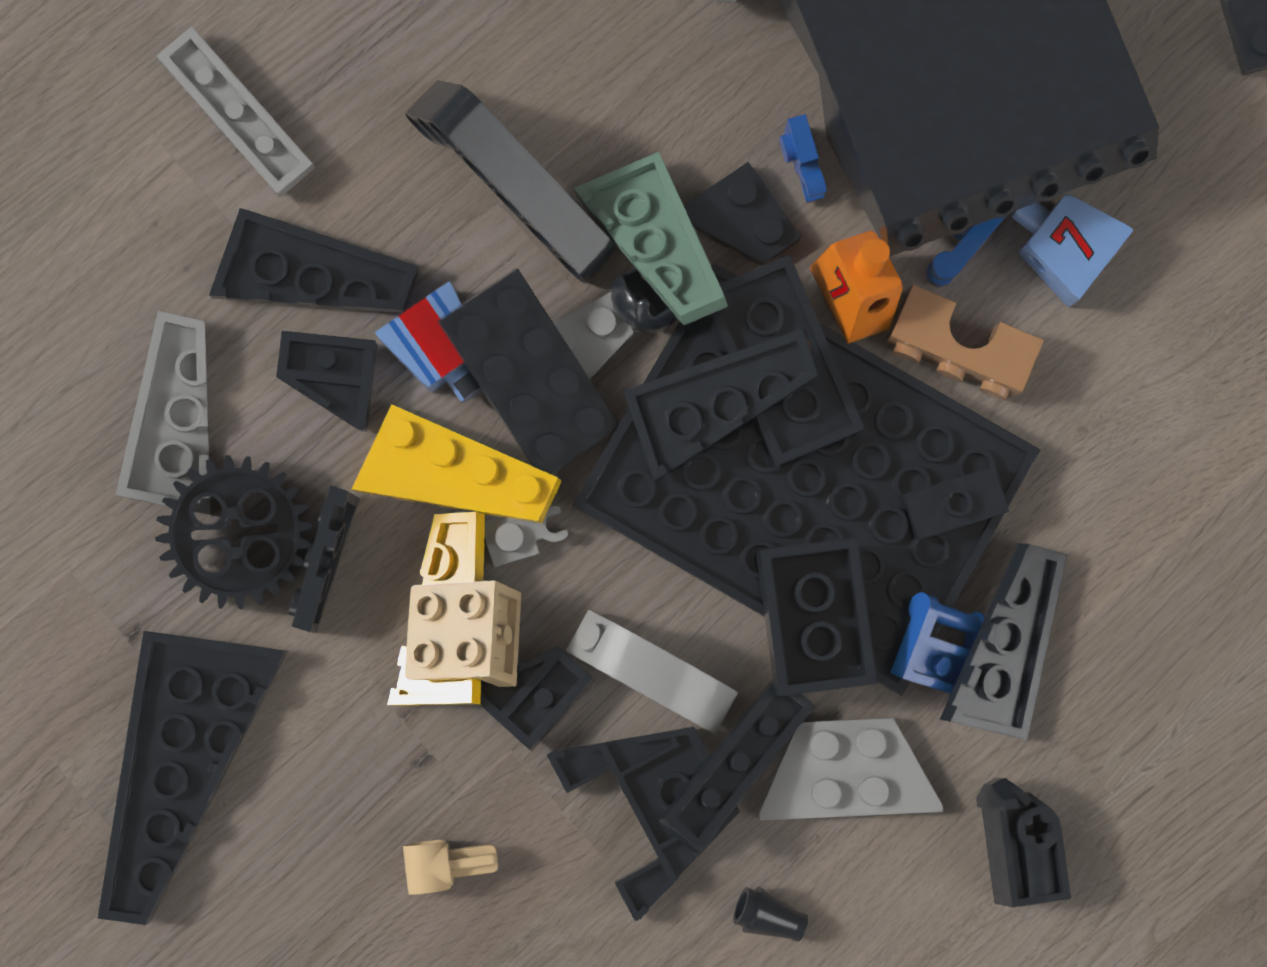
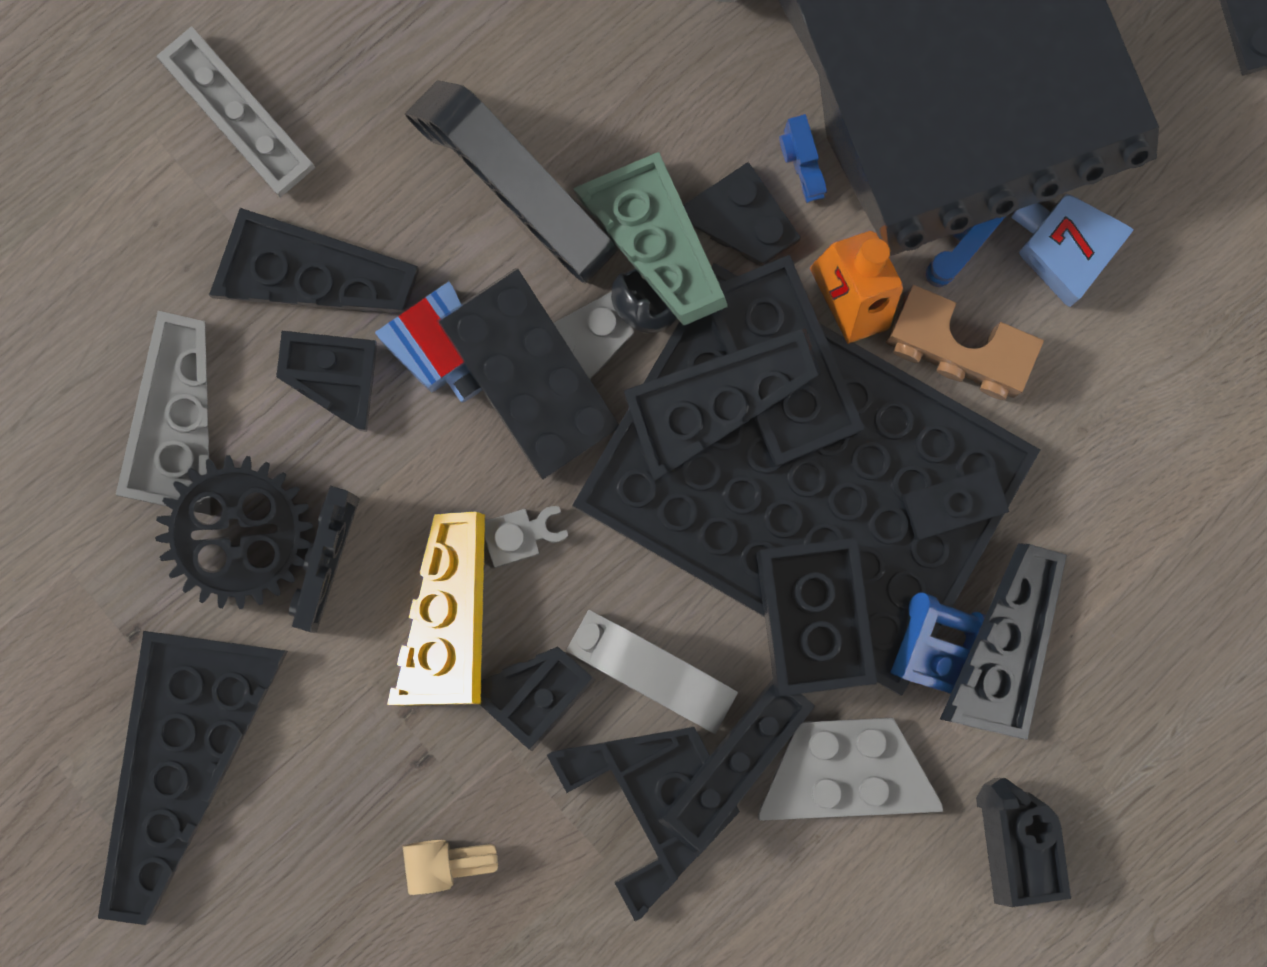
yellow wing [352,404,562,524] -> none
tan bracket [405,580,521,687] -> none
black cone [733,887,808,942] -> none

